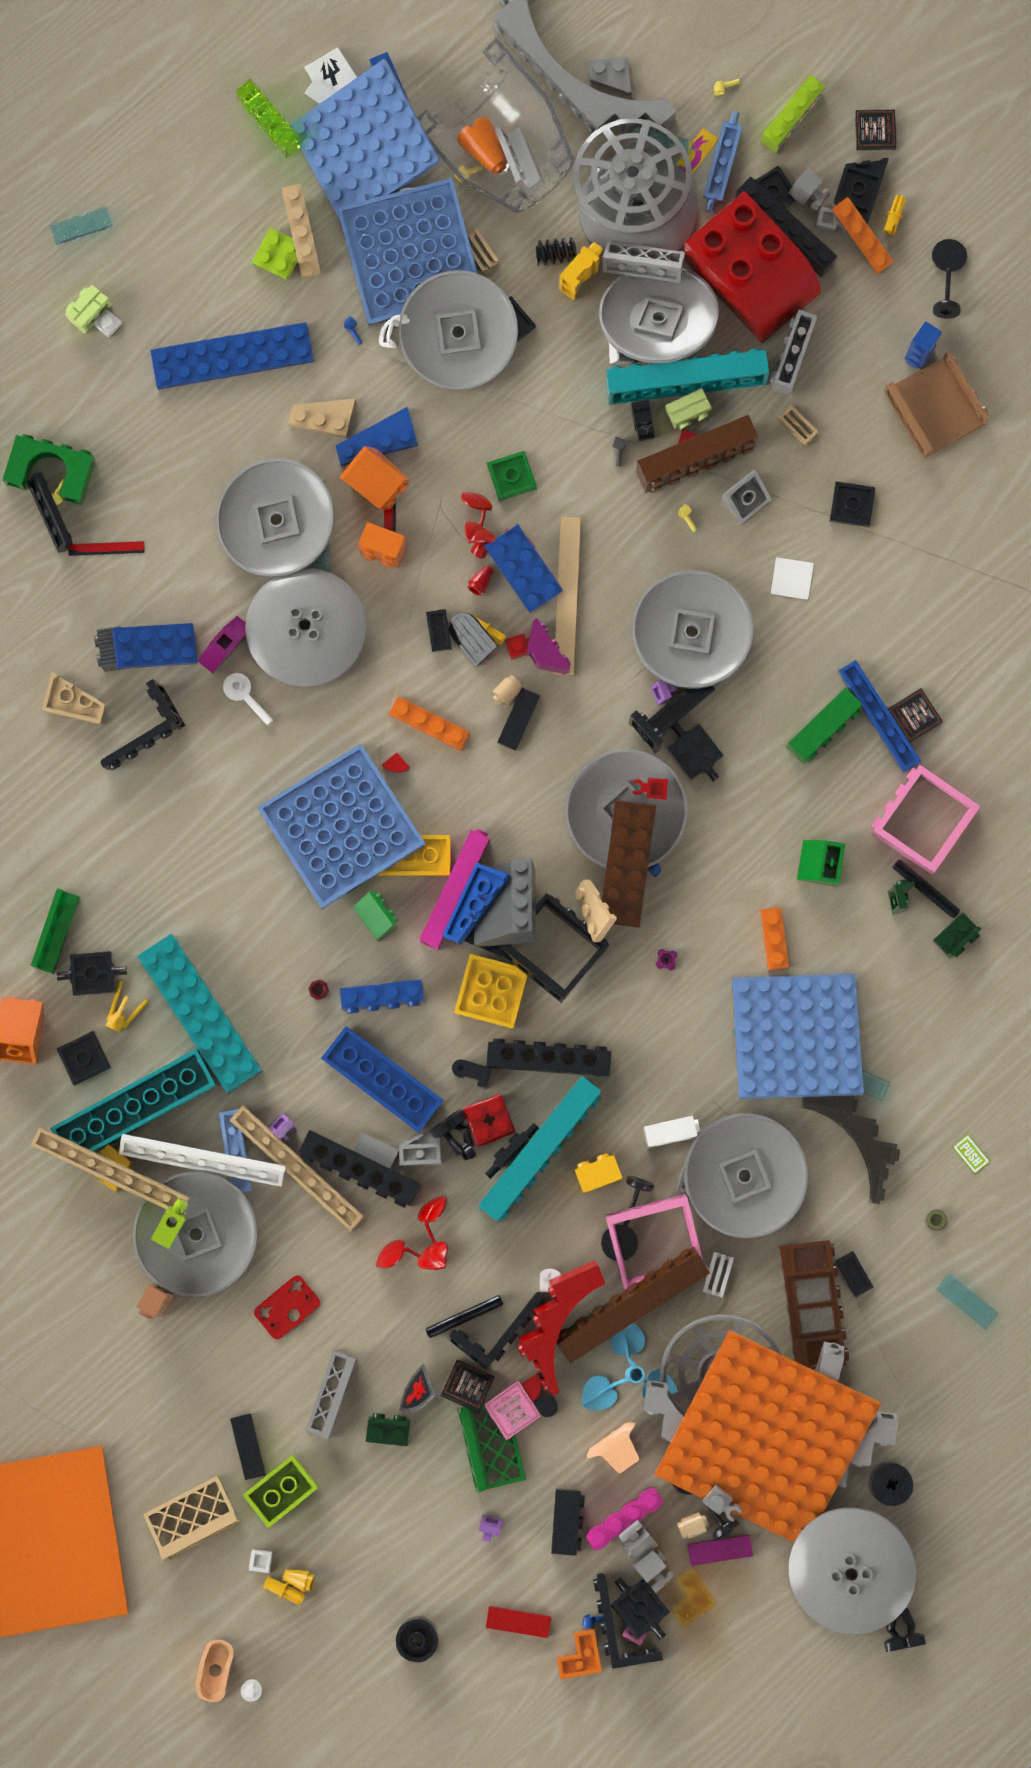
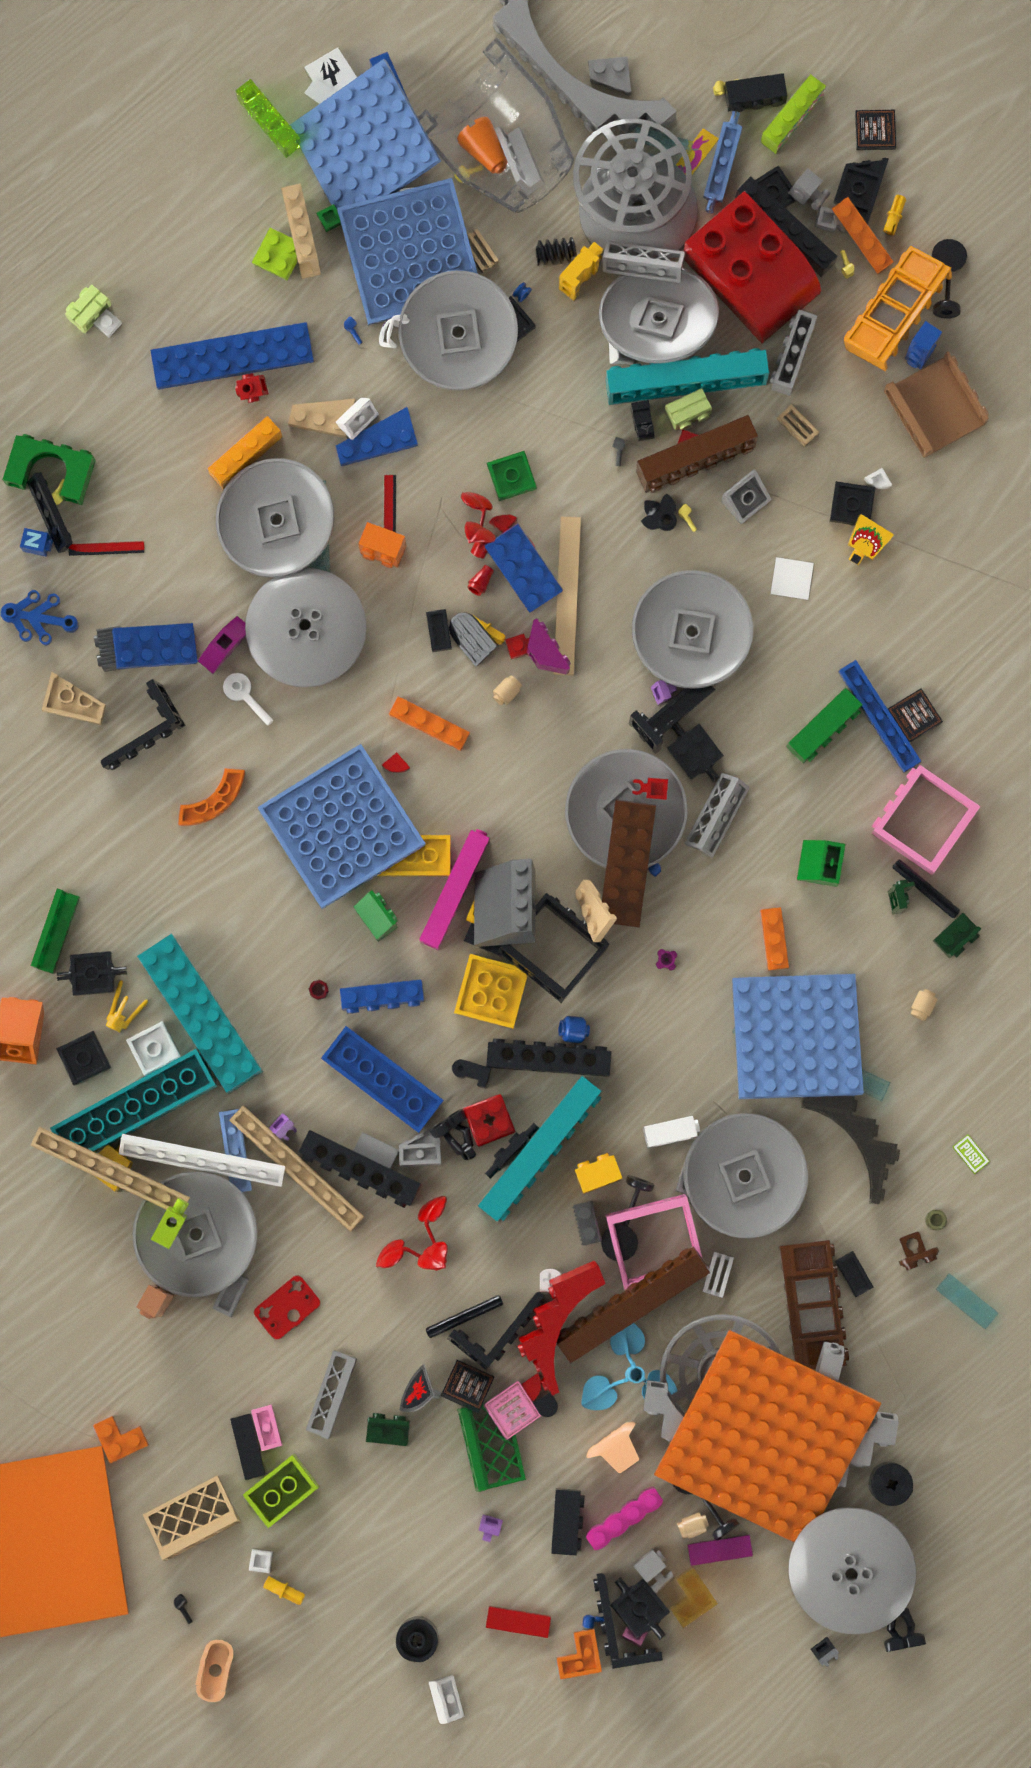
clear light blue tile [50,207,113,245] -> none
white tile [241,1679,262,1702] -> none
yellow cone [283,1568,316,1592] -> none
orange slope [339,446,411,510] -> none
blue wing [442,863,511,945] -> none
black tile [497,688,540,751] -> none
light grey brick [618,1520,658,1561] -> none
light grey plate [703,1484,742,1521] -> none
none -> blue plant [0,590,79,646]
none -> blue brick [20,528,53,557]
none -> orange plate [93,1416,149,1463]
none -> white tile [126,1021,181,1076]
none -> black hand [174,1594,193,1624]
none -> orange tile [178,768,245,826]
none -> light orange brick [208,416,283,489]
none -> light grey tile [212,1275,249,1317]
none -> red brick [235,373,269,403]
none -> bright pink plate [251,1404,283,1451]
none -> green plate [316,204,341,232]
none -> white slope [336,398,379,440]
none -> white slope [429,1675,464,1724]
none -> red tile [489,514,517,533]
none -> blue bush [512,282,532,302]
none -> blue head [558,1016,590,1043]
none -> dark grey brick [573,1201,602,1246]
none -> black plate [641,494,677,531]
none -> light grey fence [684,773,750,858]
none -> black brick [724,73,787,113]
none -> black tile [810,1637,839,1667]
none -> light yellow hand [840,250,854,279]
none -> light orange window [844,246,952,372]
none -> yellow torso [847,514,894,566]
none -> white tile [864,468,892,489]
none -> reddish brown bracket [898,1232,939,1271]
none -> tan brick [911,989,938,1021]

